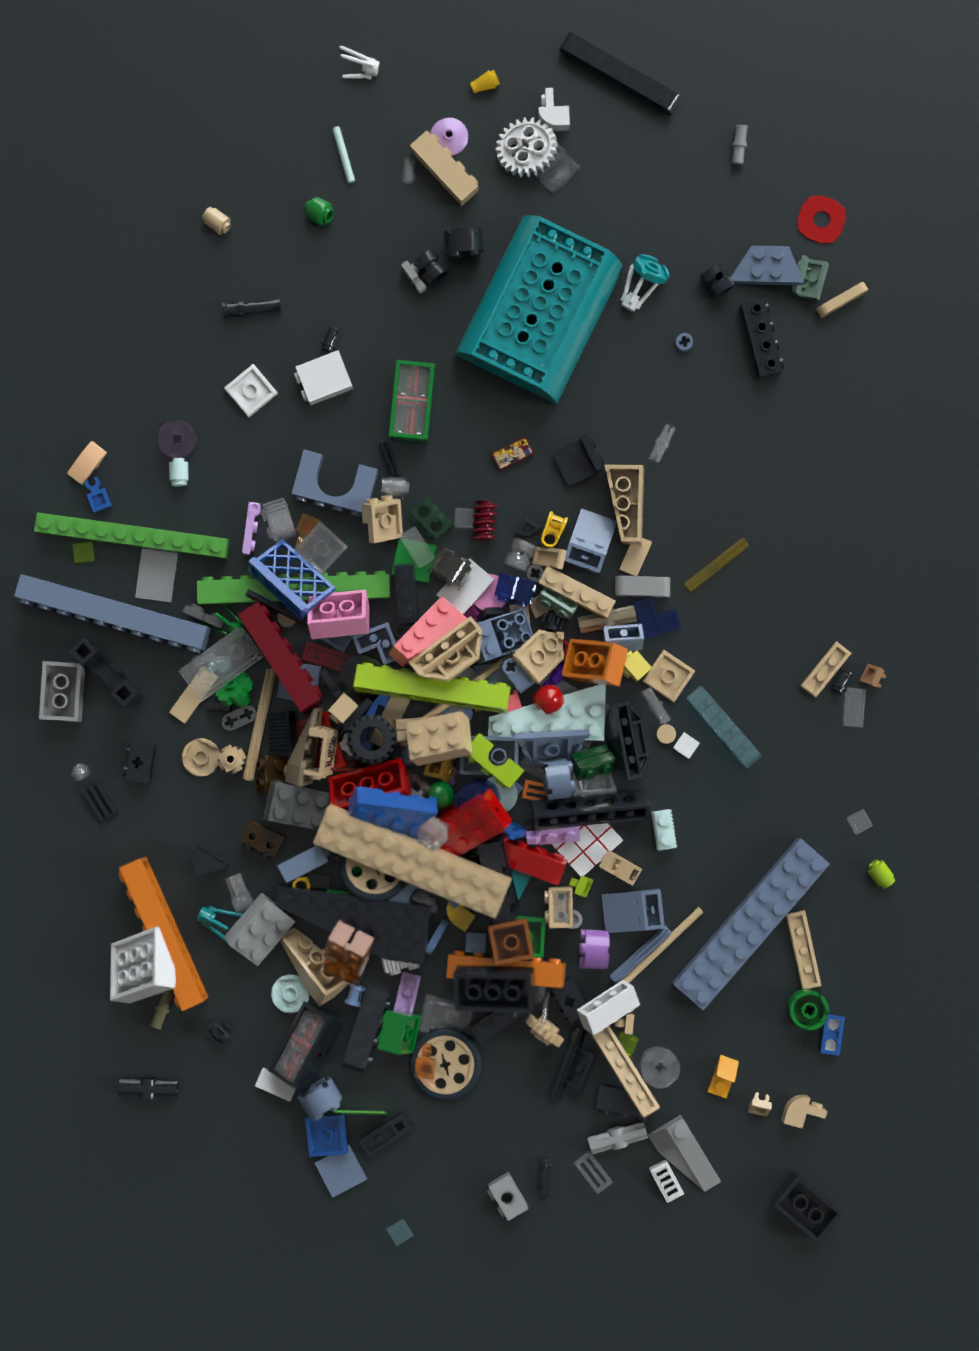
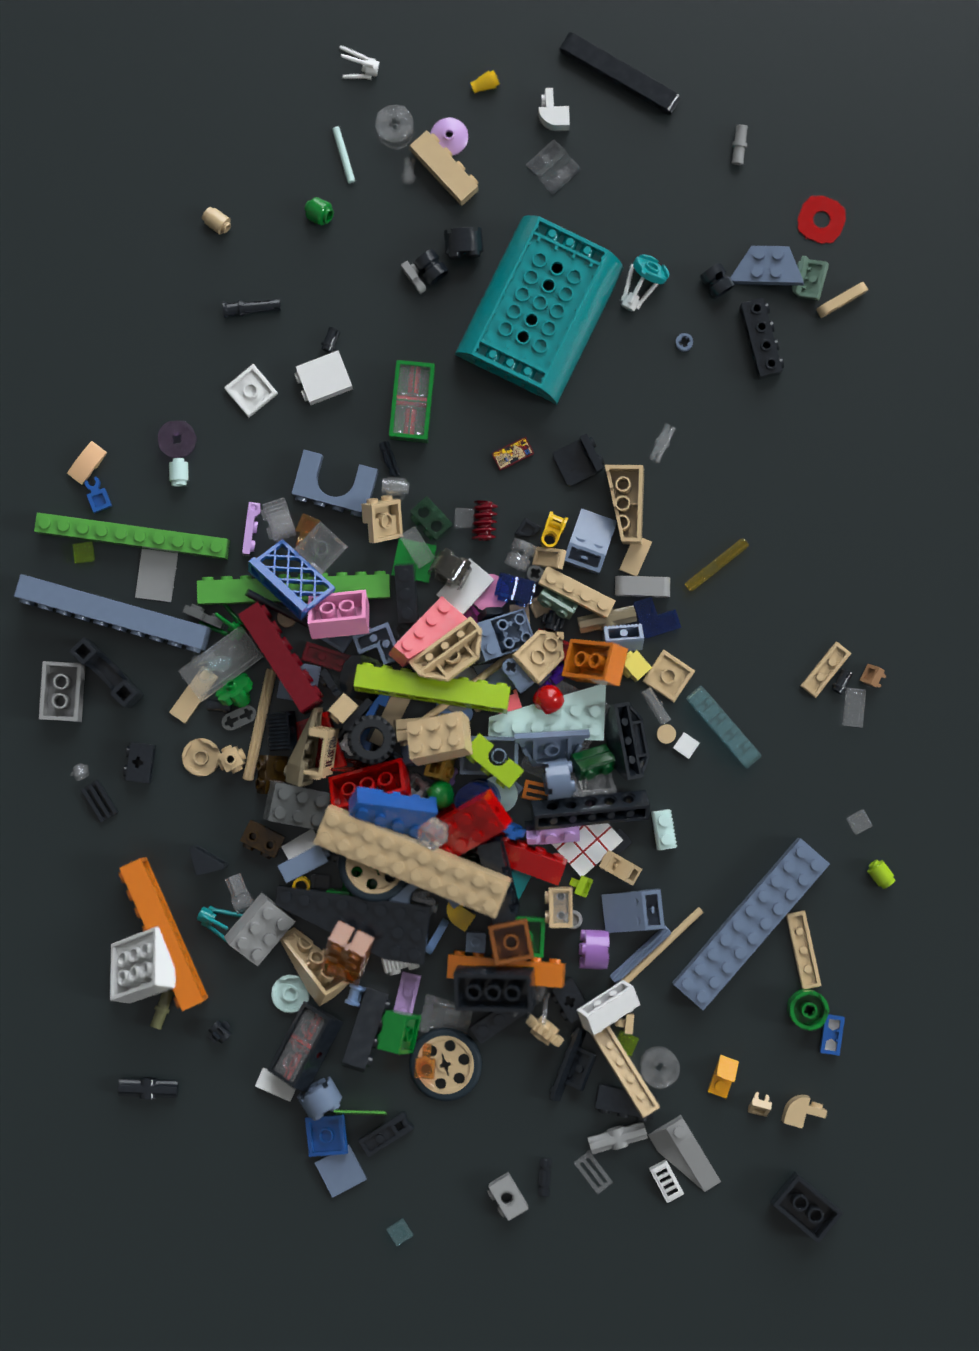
white gear [496,117,558,177] -> none
none -> white piece [282,829,317,860]
none -> clear brick [375,105,414,149]

